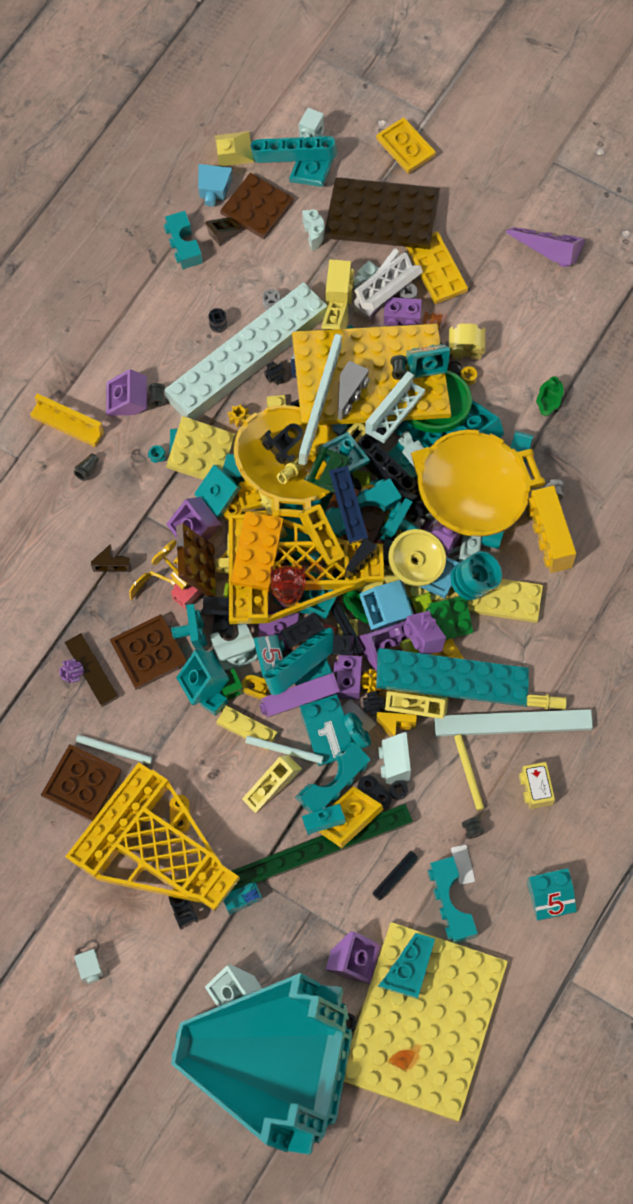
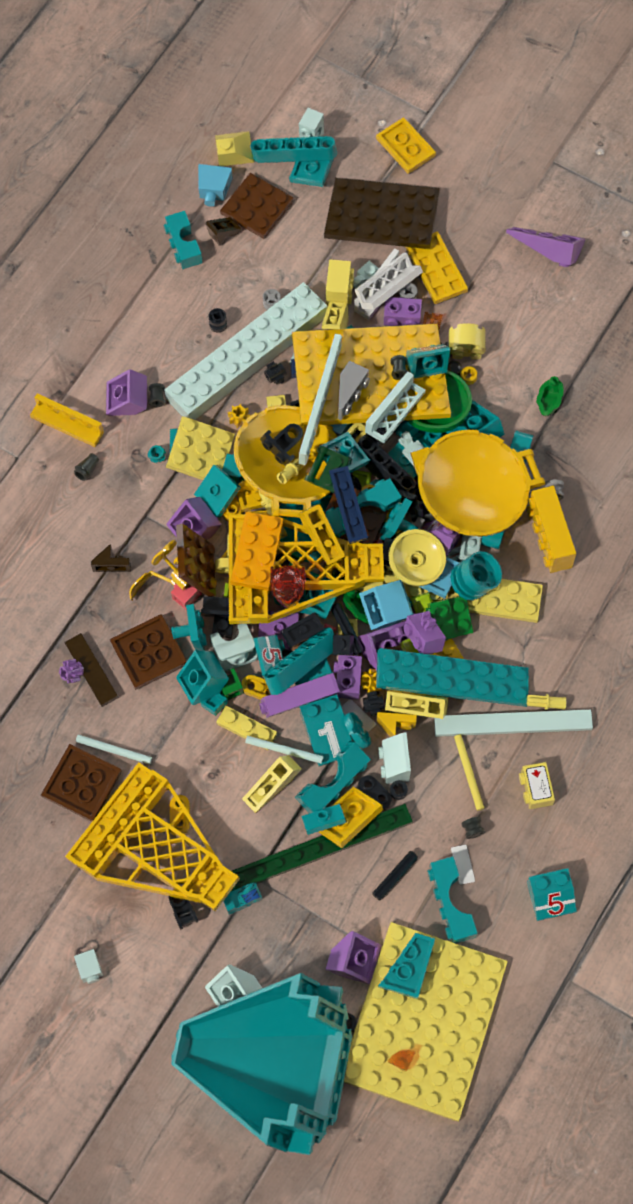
light aqua cylinder [302,209,325,252] -> none
black slope [345,539,378,579] -> none

